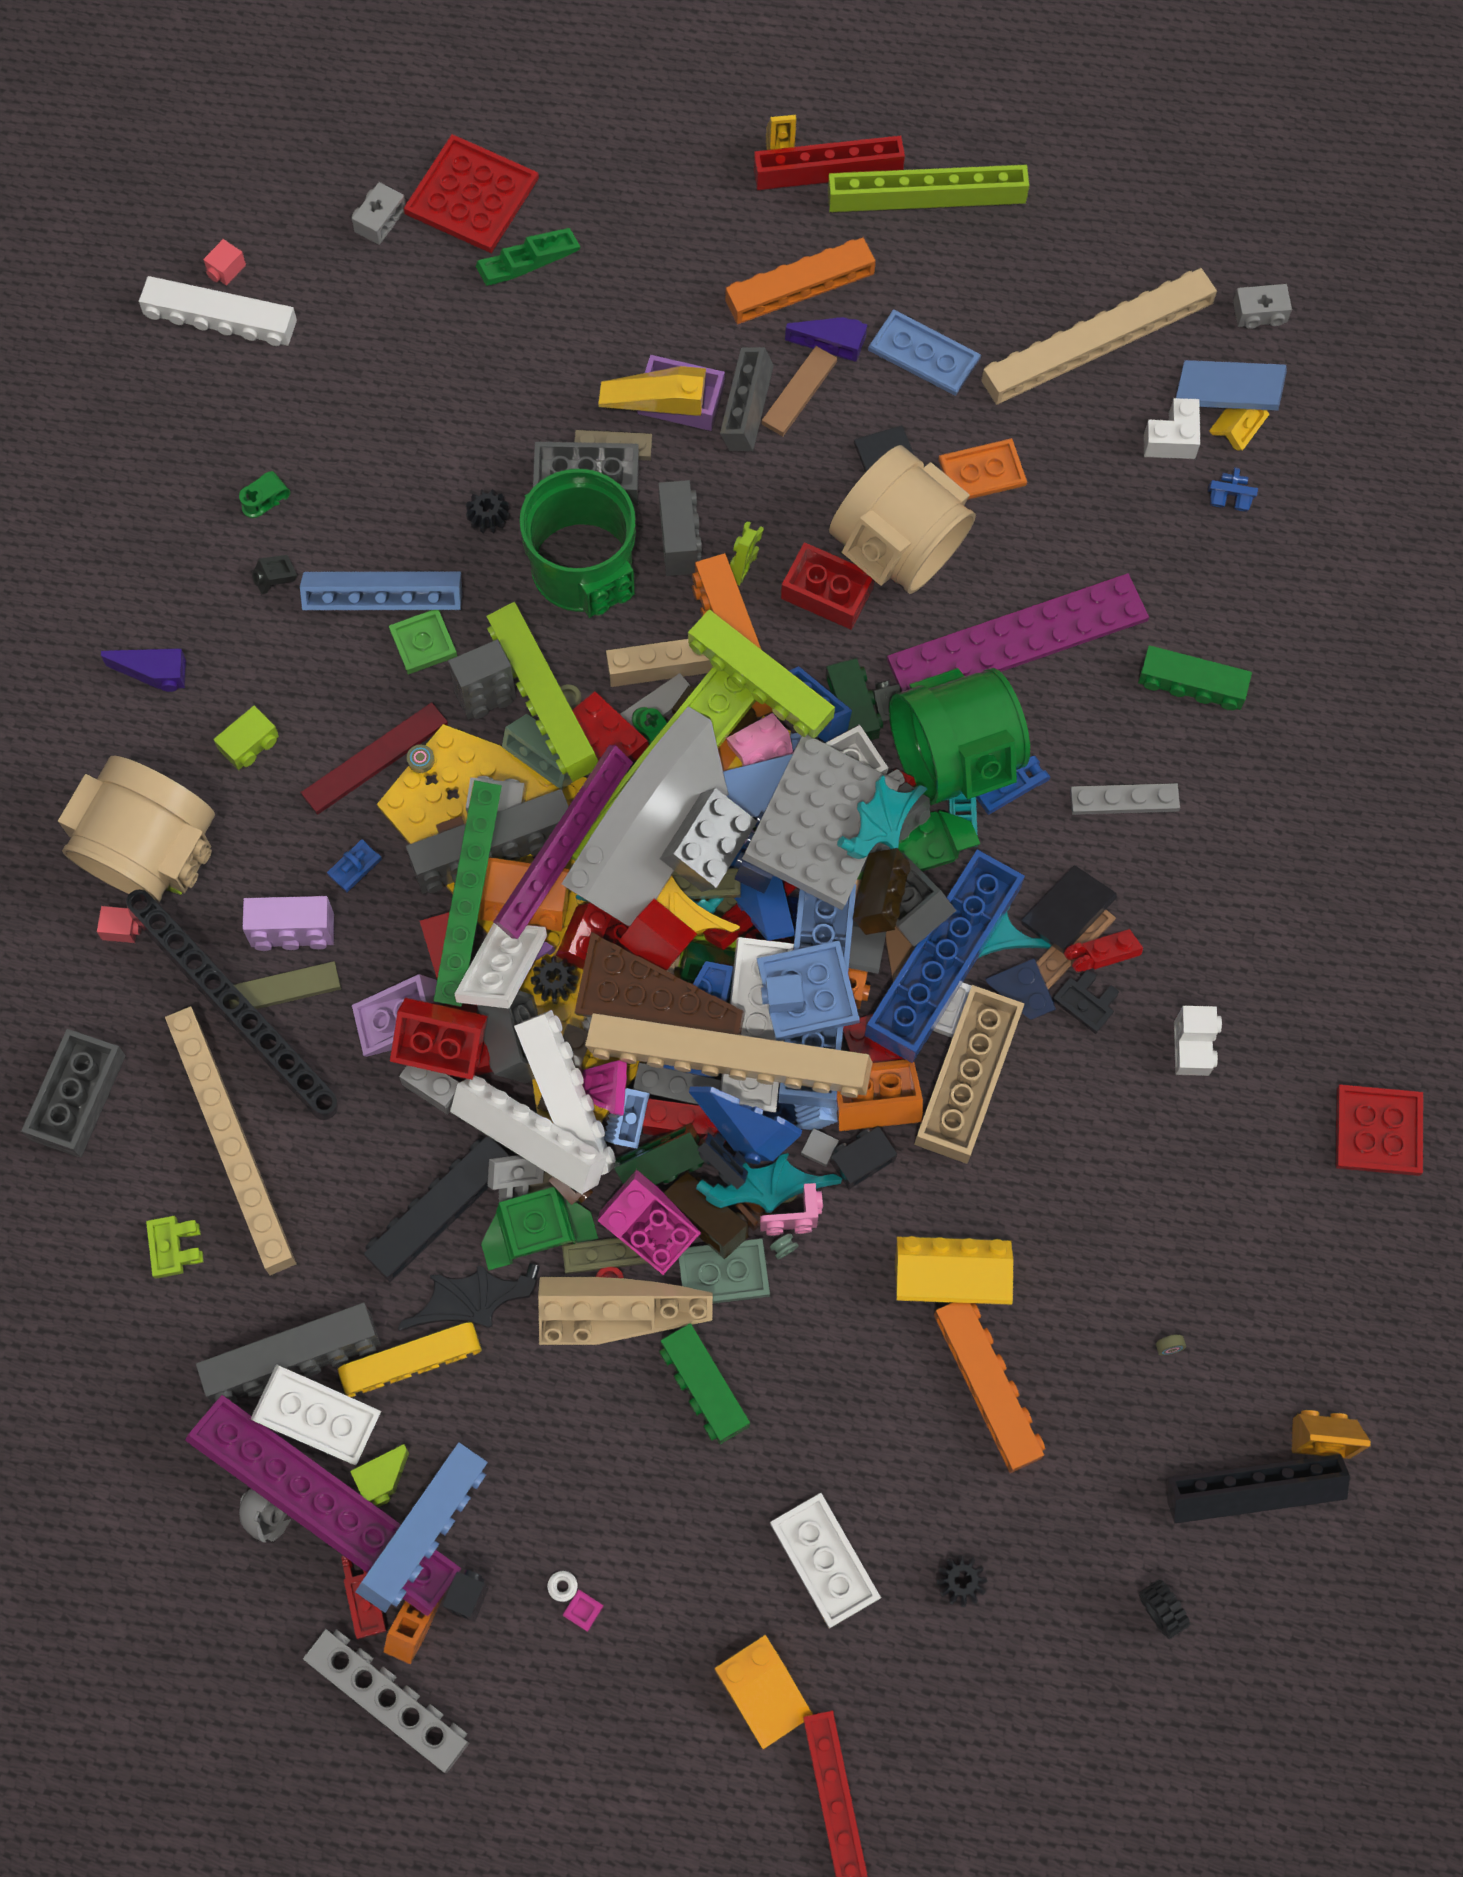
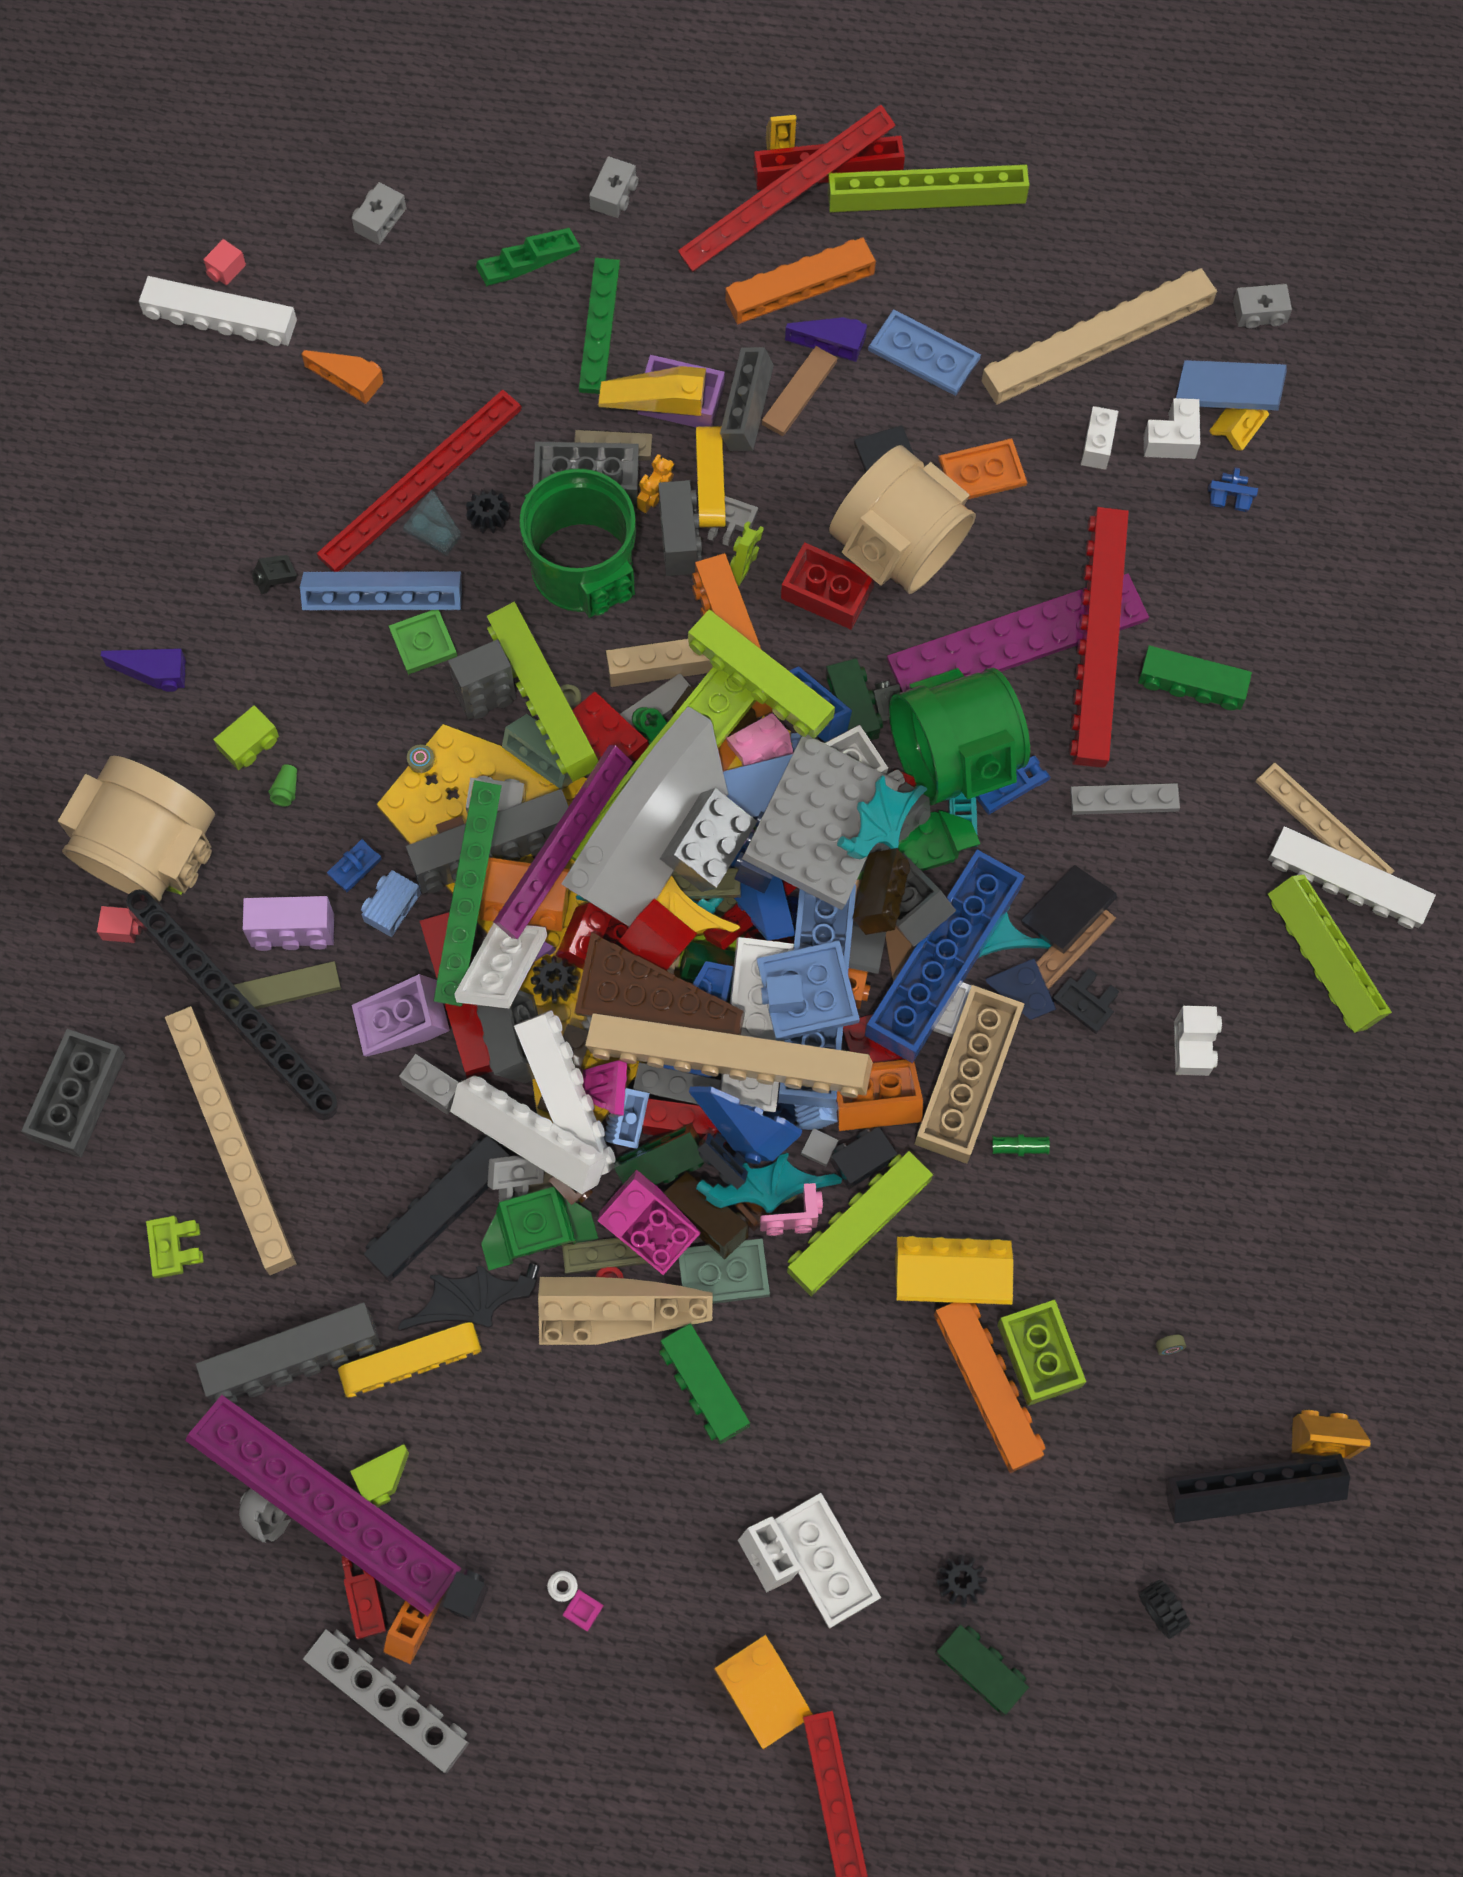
green piece [239,471,290,518] -> none
white tile [251,1364,381,1465] -> none
dark red tile [301,702,448,815] -> none
medium blue brick [356,1442,488,1612] -> none
red brick [390,998,488,1080] -> none
red plate [404,134,539,253] -> none
sand green bush [770,1233,799,1260] -> none
red hinge [1064,929,1143,972] -> none
red plate [1336,1085,1423,1176] -> none
none -> bright green cone [269,765,297,806]
none -> orange slope [302,350,384,404]
none -> red plate [317,390,521,572]
none -> light blue brick [361,870,421,937]
none -> clear light blue wing [403,490,461,556]
none -> green plate [579,258,620,394]
none -> light grey brick [589,156,639,218]
none -> light orange plate [637,454,674,513]
none -> red plate [678,104,896,273]
none -> yellow beam [696,426,725,528]
none -> light grey hinge [707,496,758,546]
none -> white brick [738,1517,801,1592]
none -> lime brick [787,1151,933,1296]
none -> dark green brick [935,1624,1029,1716]
none -> green pin [992,1134,1050,1157]
none -> lime brick [997,1300,1086,1406]
none -> red brick [1069,507,1129,768]
none -> white brick [1081,406,1118,470]
none -> tan tile [1256,762,1394,874]
none -> white brick [1268,826,1436,929]
none -> lime brick [1268,874,1392,1033]

